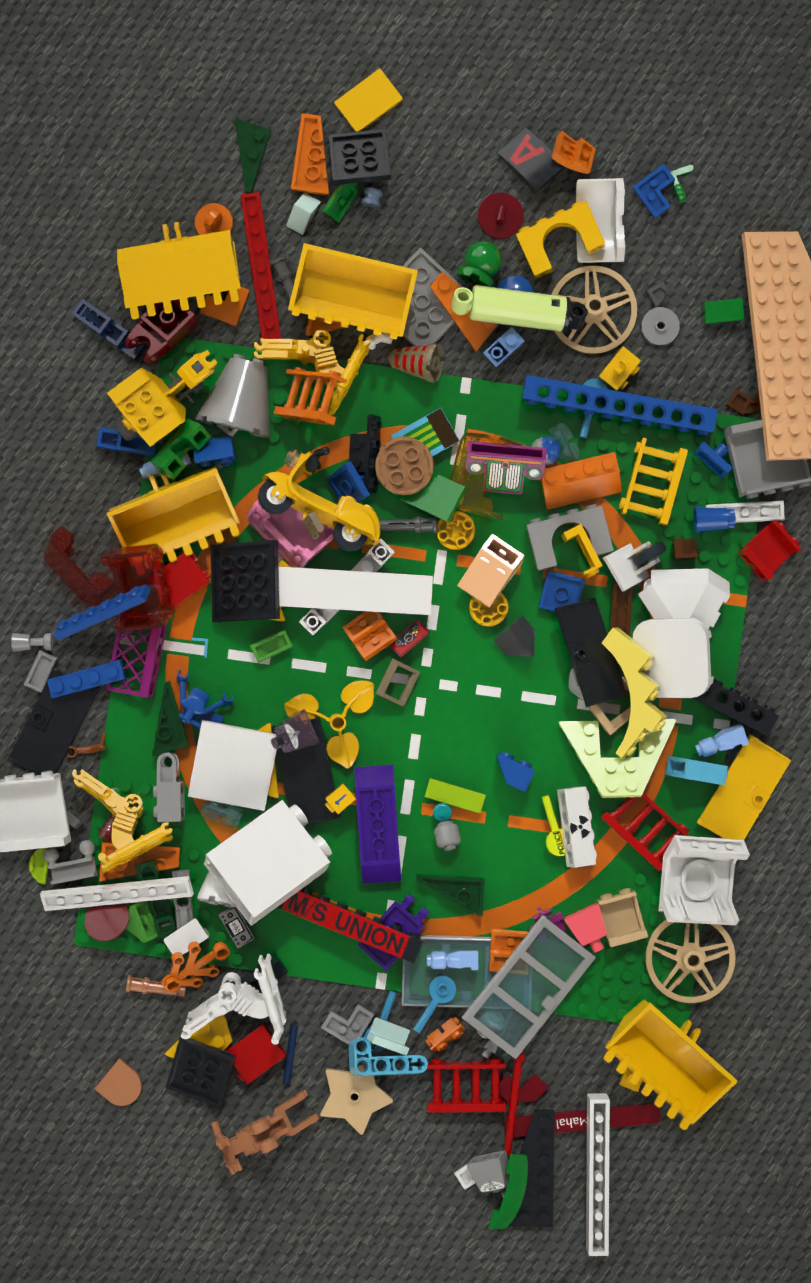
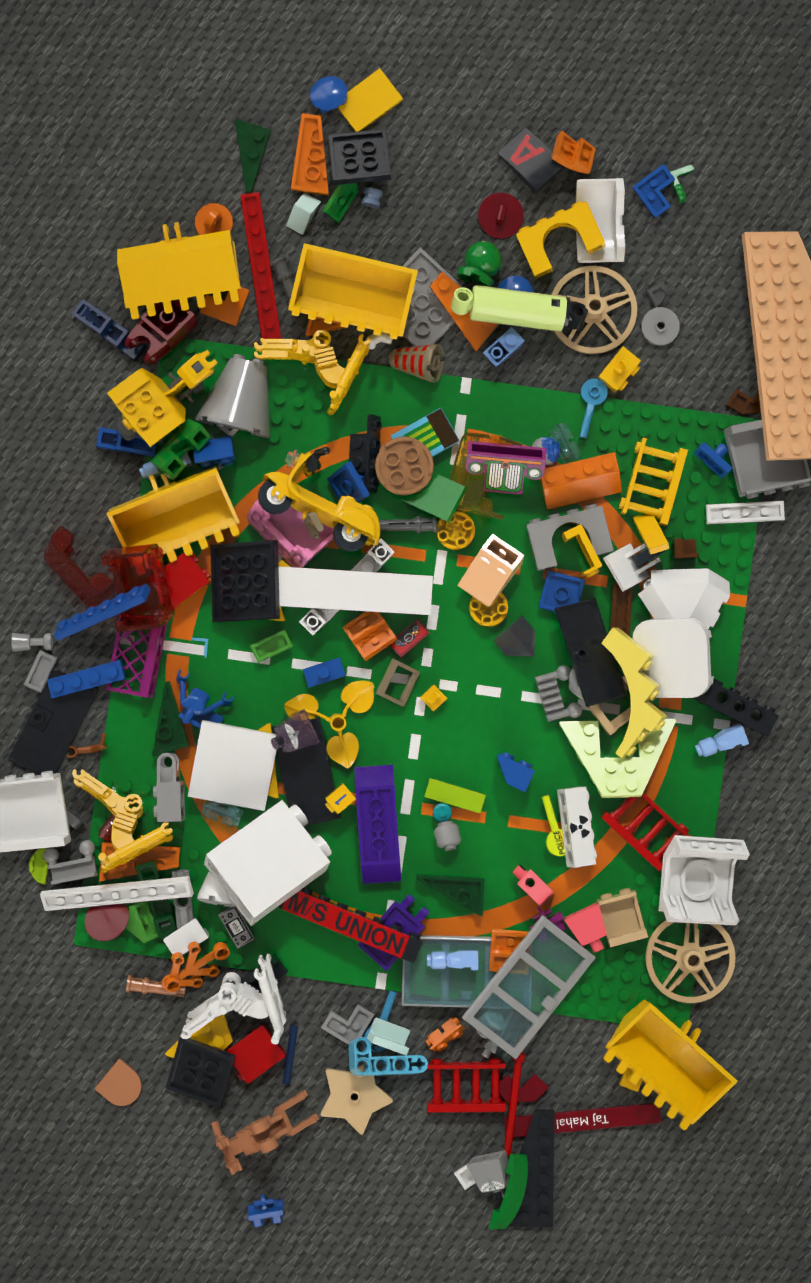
orange fence [274,367,347,425] -> none
dark azure piece [413,976,456,1034] -> none
blue brick [521,375,718,436] -> none
white brick [586,1093,610,1256] -> none
medium azure slope [665,756,728,785] -> none
blue plant [693,506,736,533] -> none
yellow door [696,734,791,840] -> none
green hinge [701,298,744,324] -> none
red panel [737,520,802,581] -> none
none -> blue hips [248,1194,284,1227]
none -> blue tile [303,657,346,688]
none -> blue dish [310,76,348,113]
none -> yellow tile [420,685,447,711]
none -> coral torso [512,865,555,906]
none -> light grey gear [535,665,582,722]
none -> yellow tile [633,514,669,554]

